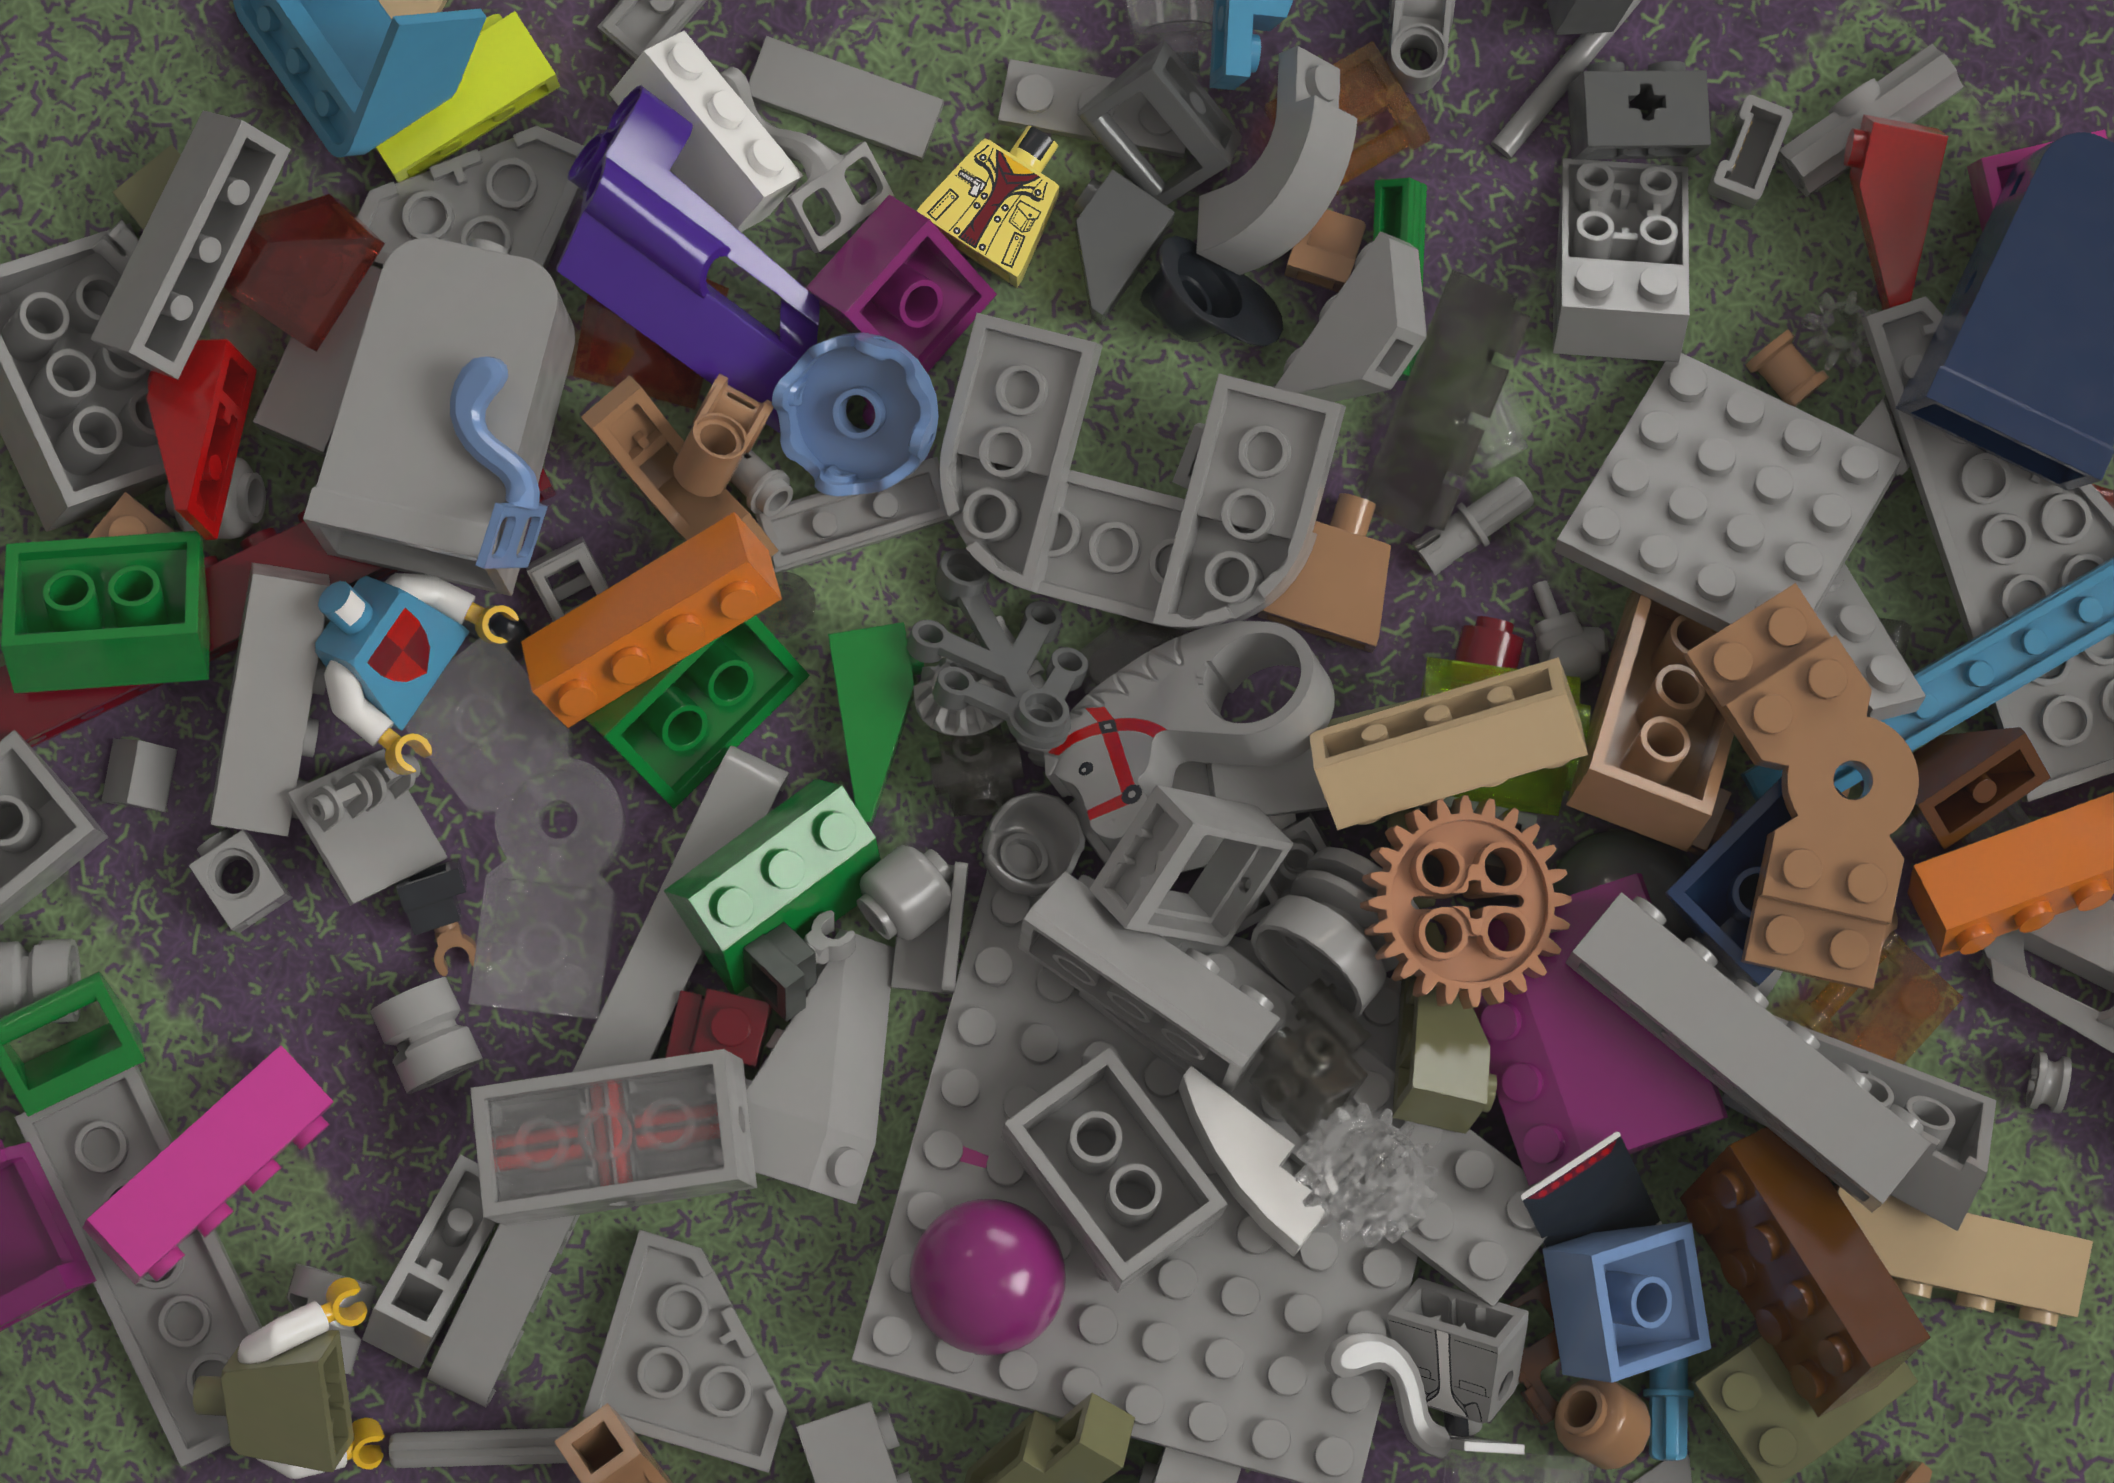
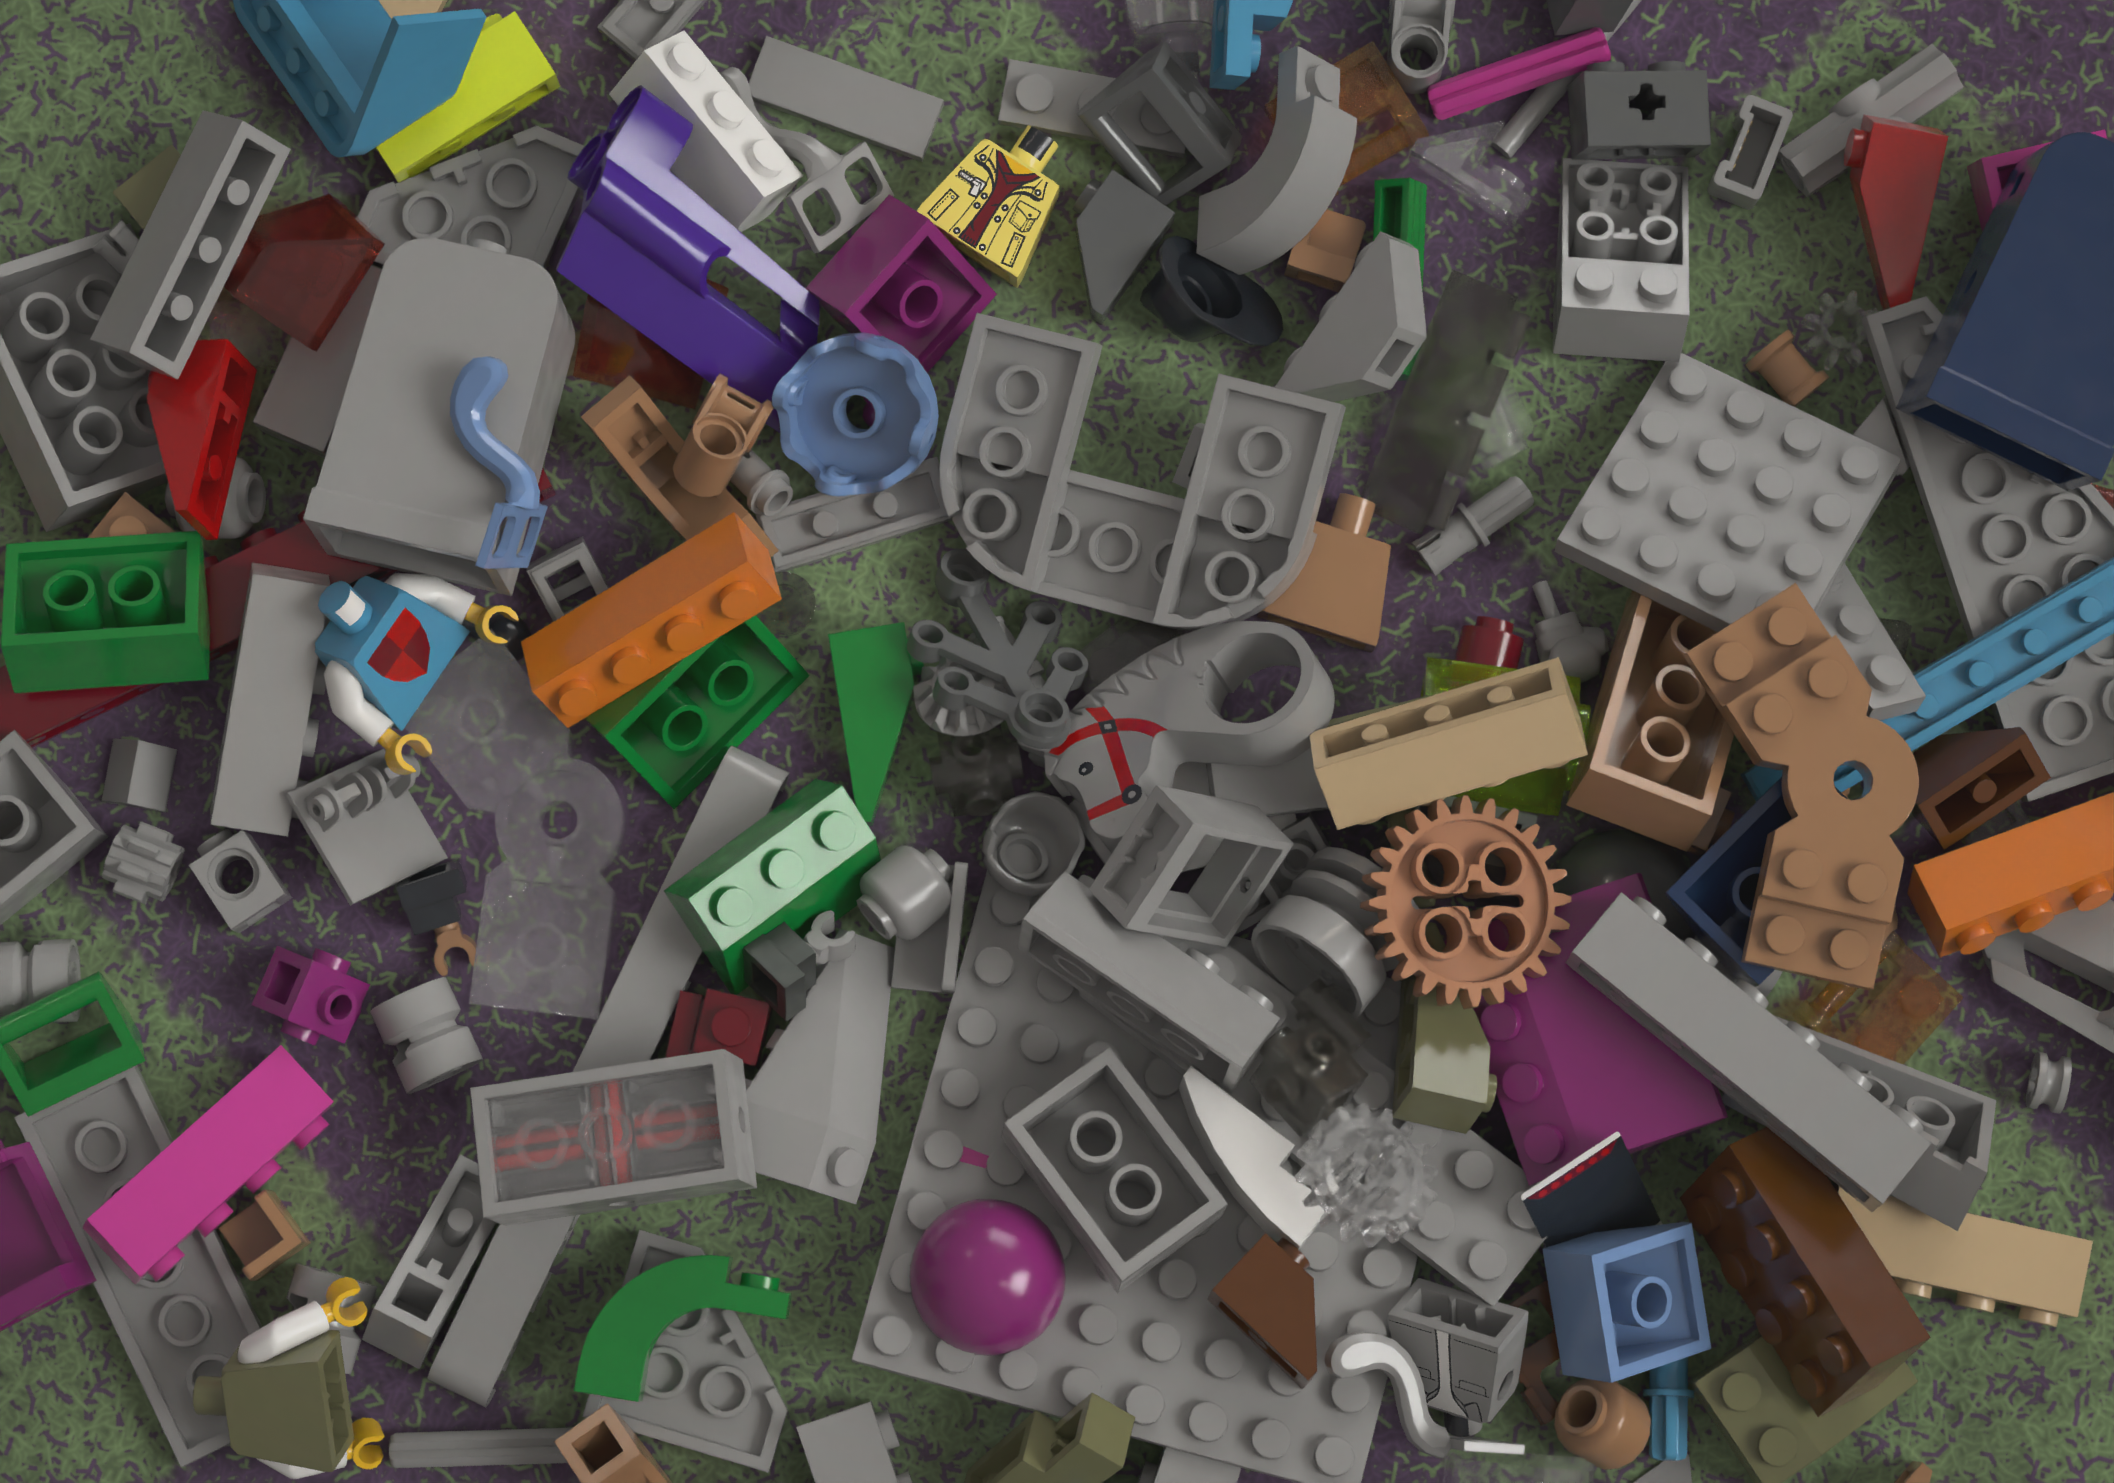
none -> light grey gear [102,821,185,905]
none -> medium nougat panel [218,1189,311,1281]
none -> magenta brick [251,946,370,1046]
none -> green arch [574,1255,792,1402]
none -> reddish brown slope [1207,1233,1317,1389]
none -> clear slope [1407,121,1531,229]
none -> dark pink axle [1427,27,1611,120]

